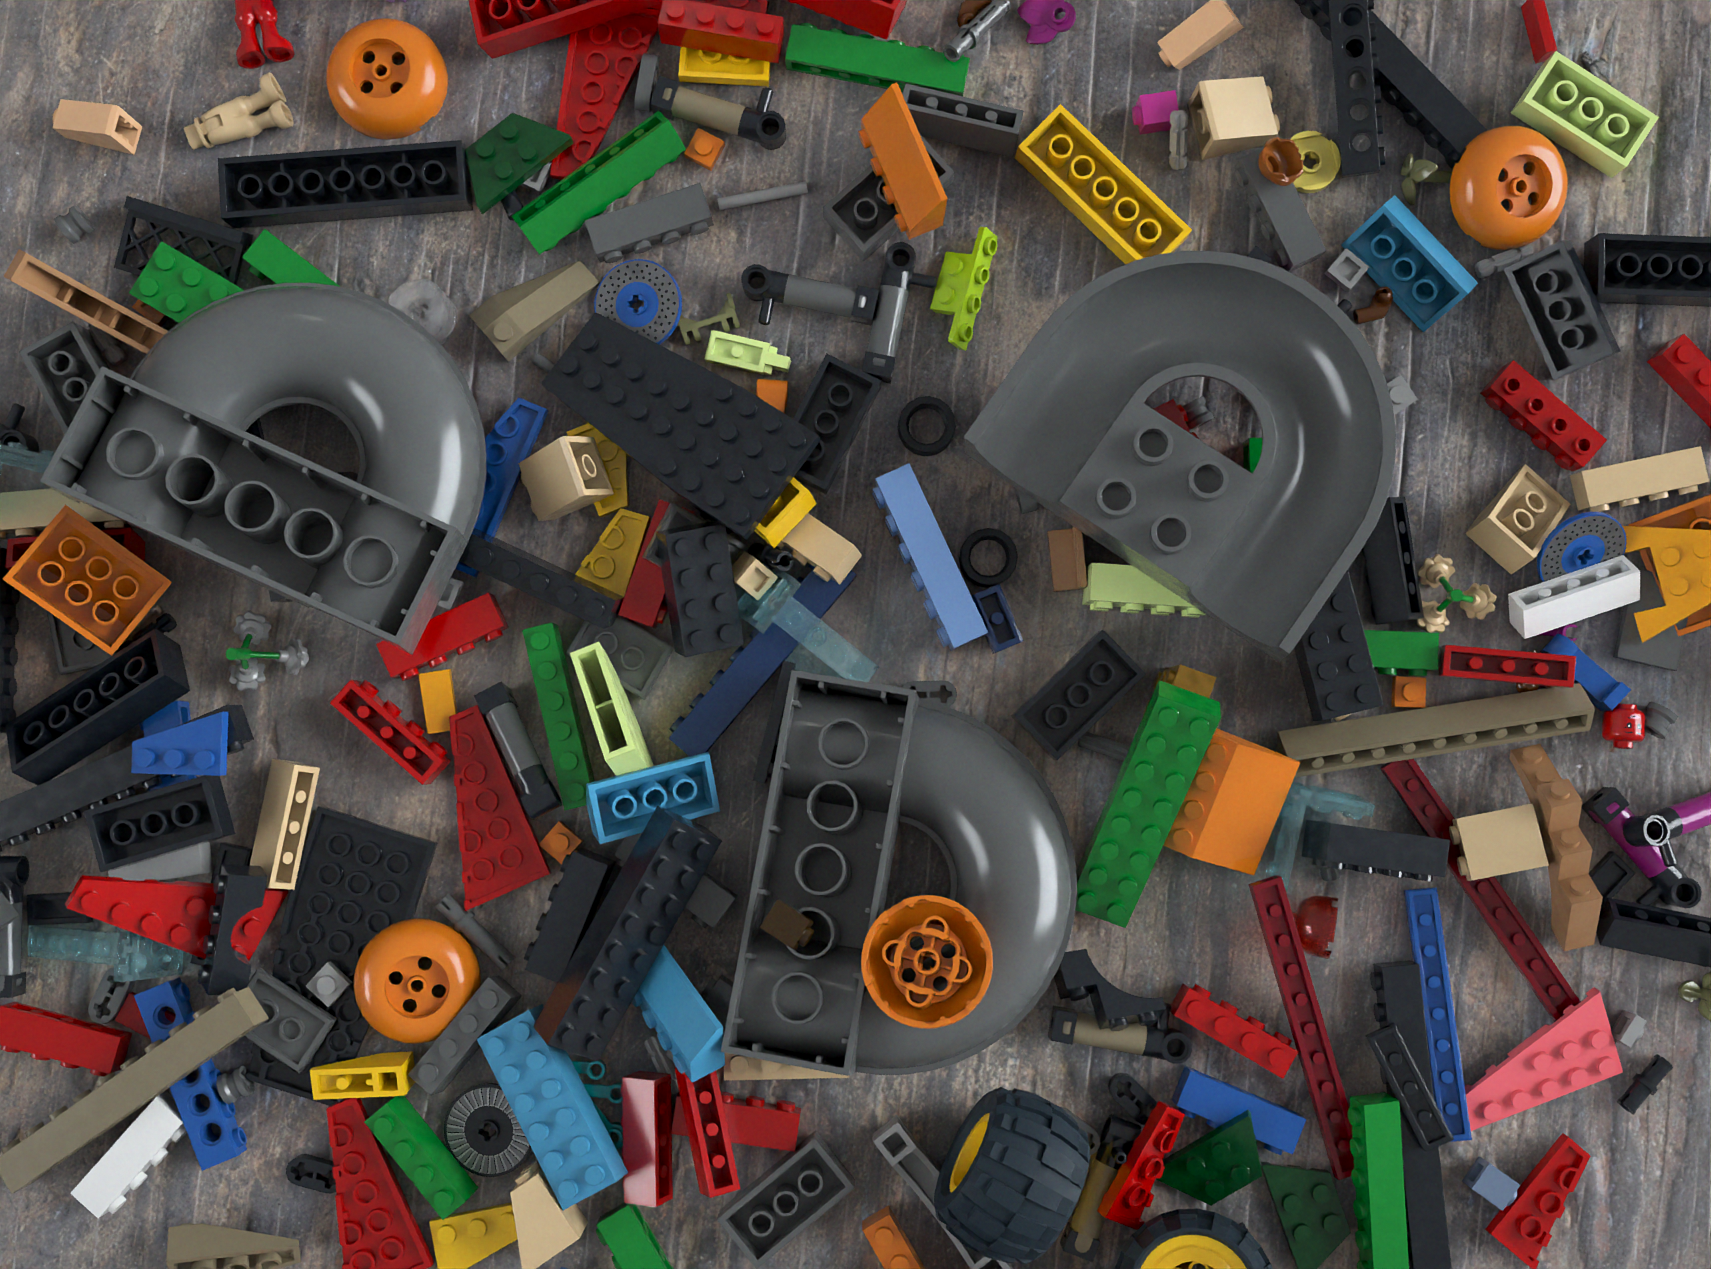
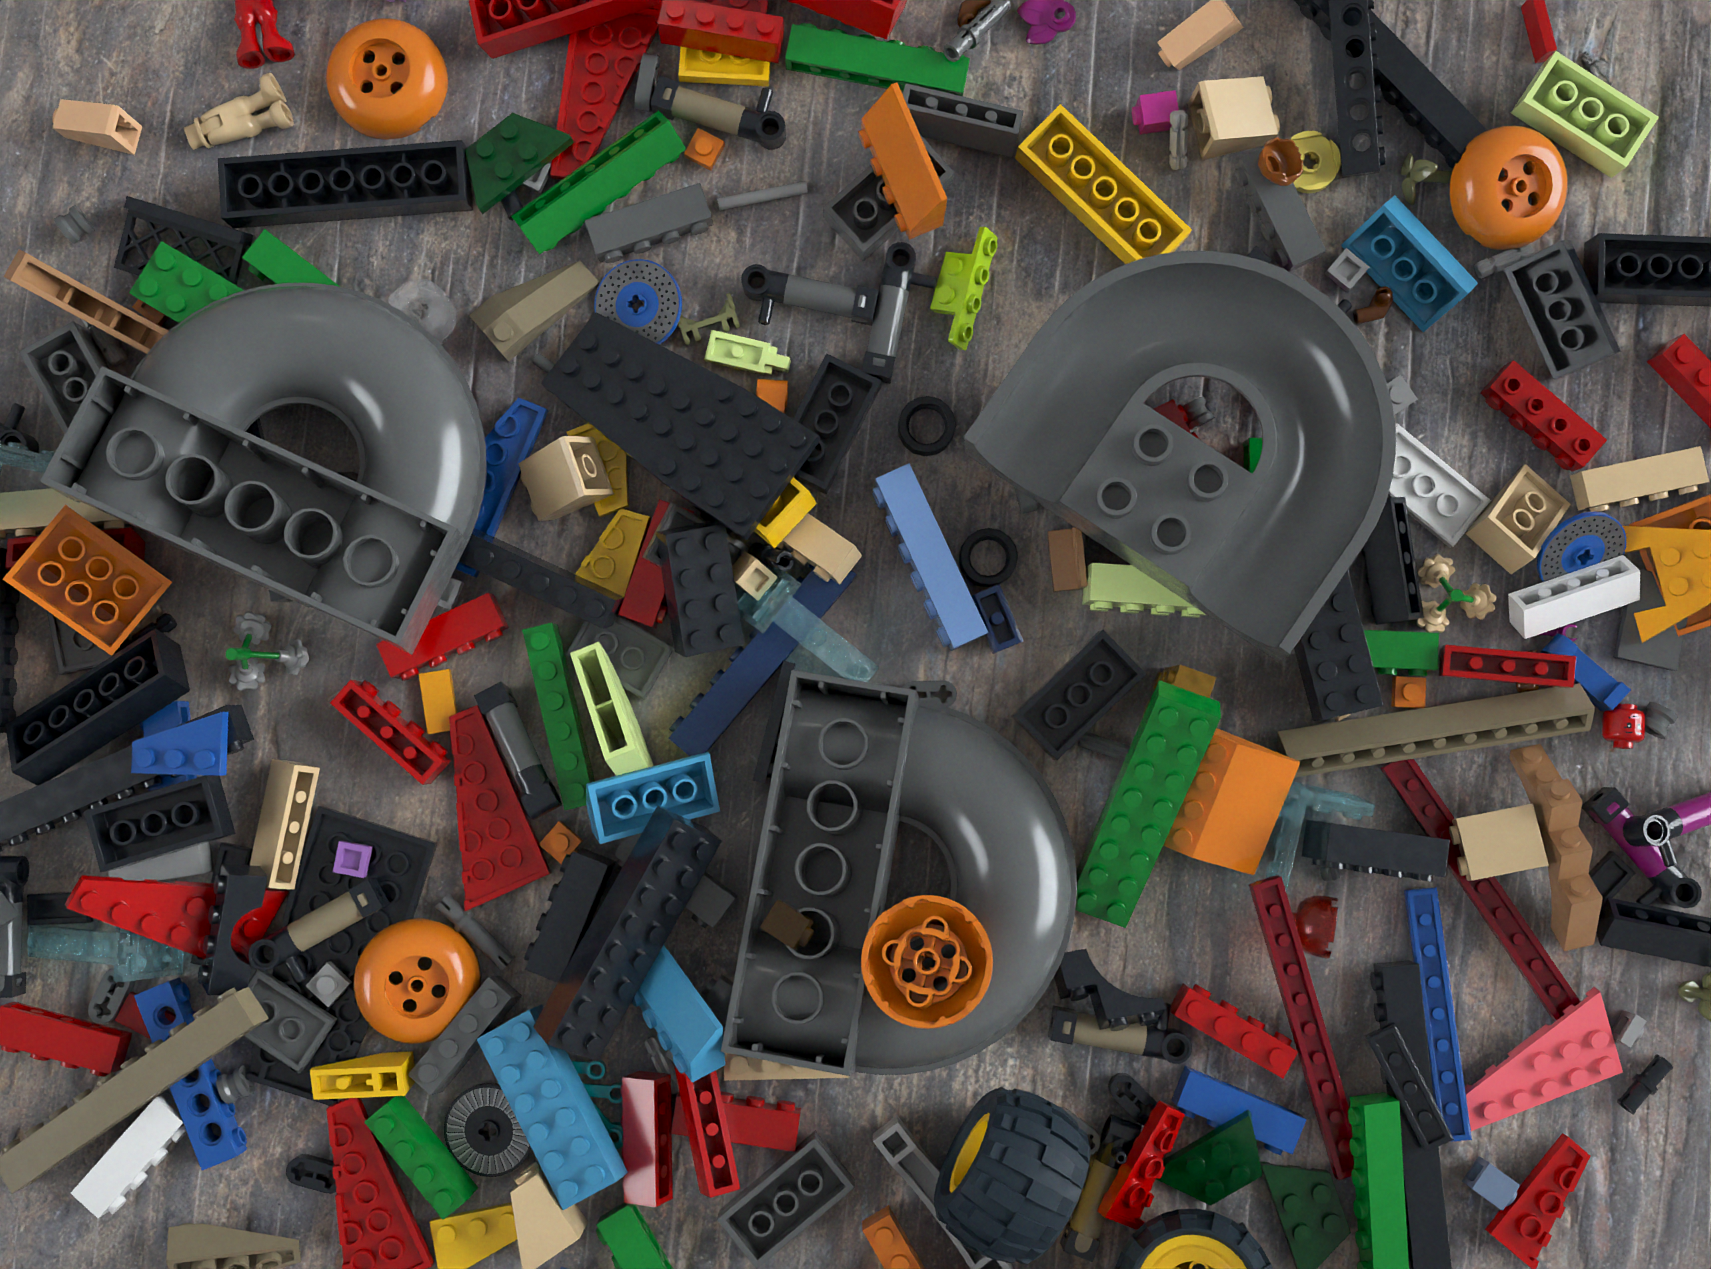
none -> piece [248,877,390,983]
none -> medium lavender plate [333,841,373,878]
none -> white tile [1388,424,1491,548]

